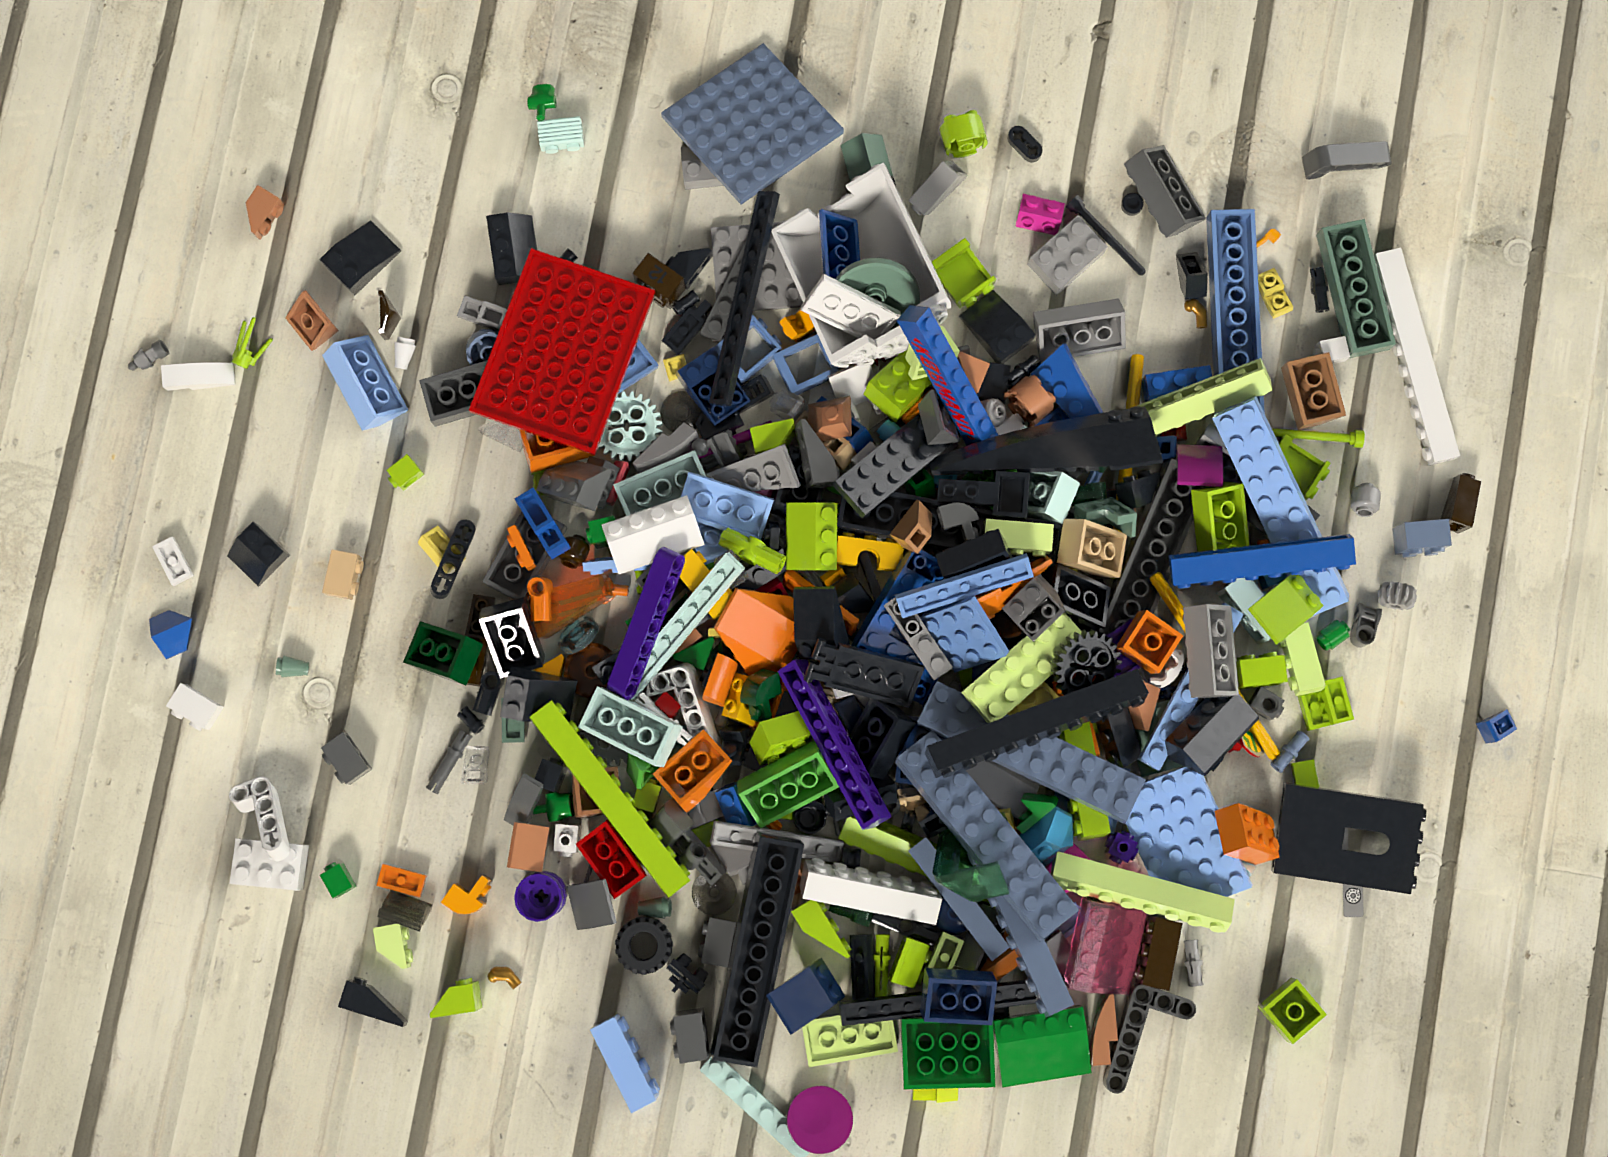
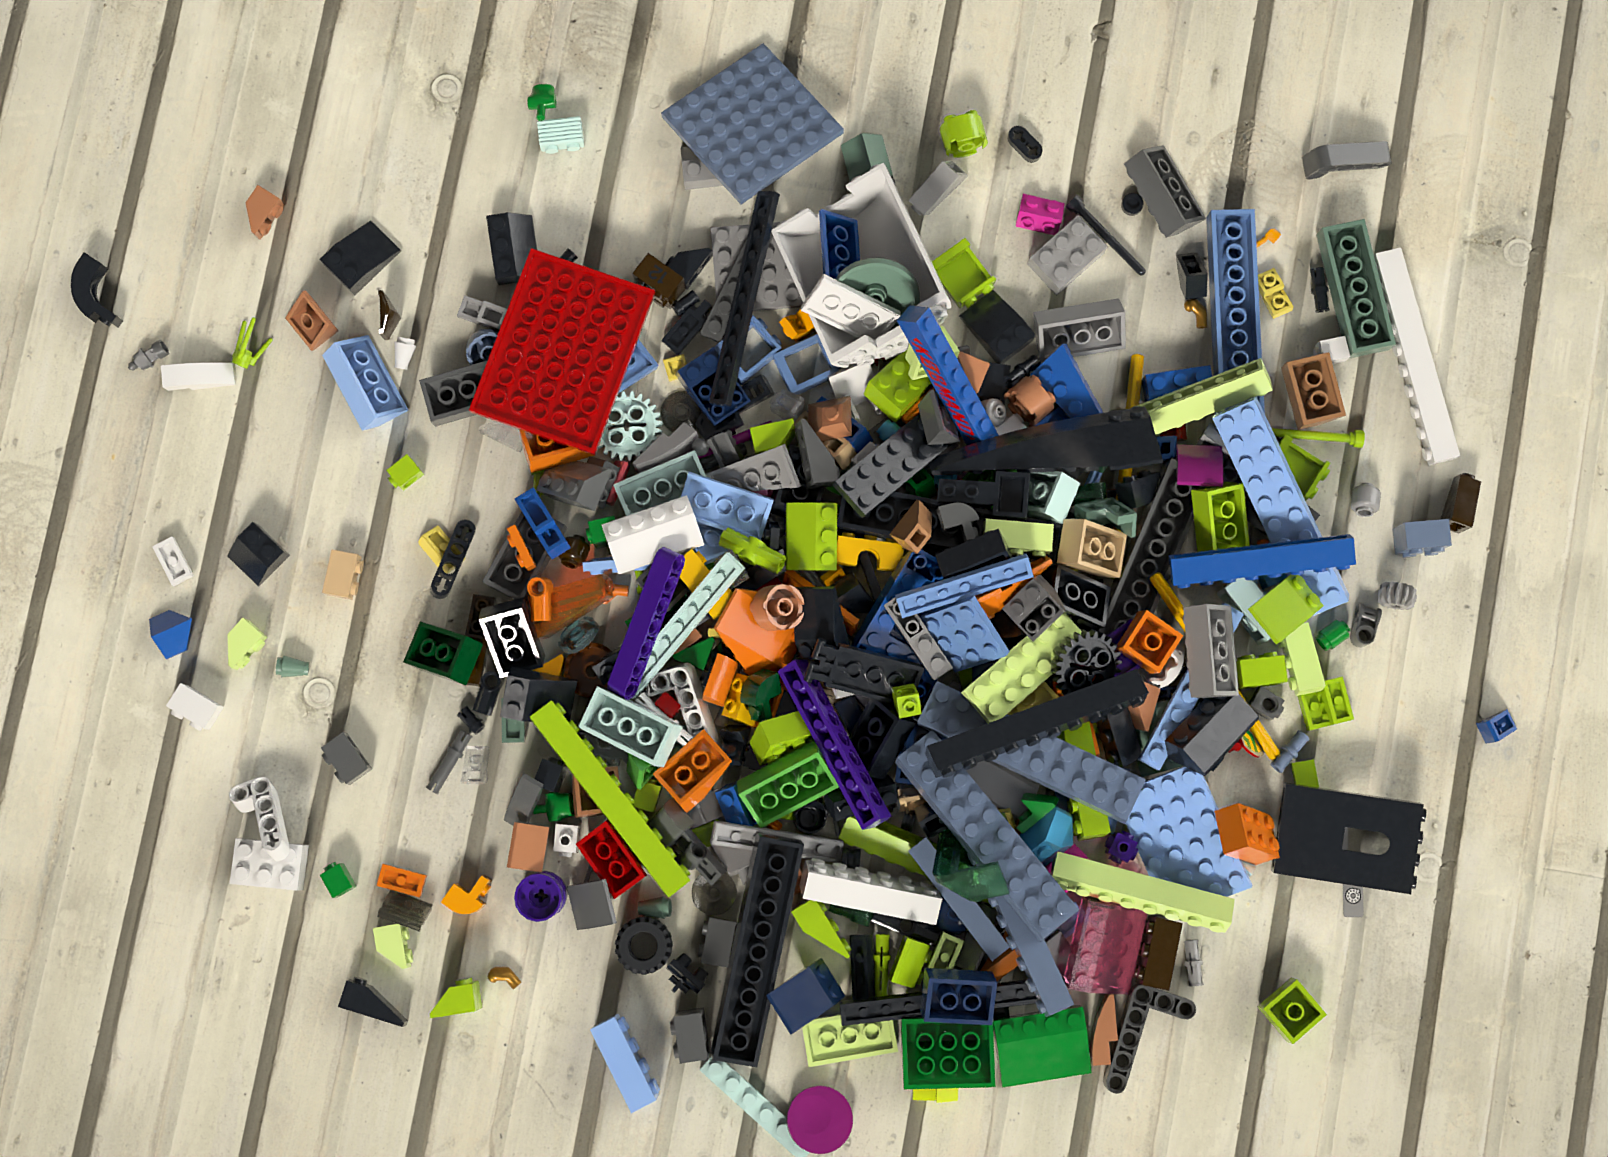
none -> black arch [70,252,123,328]
none -> yellowish green slope [228,618,267,670]
none -> nougat brick [750,584,804,631]
none -> lime brick [892,683,922,718]

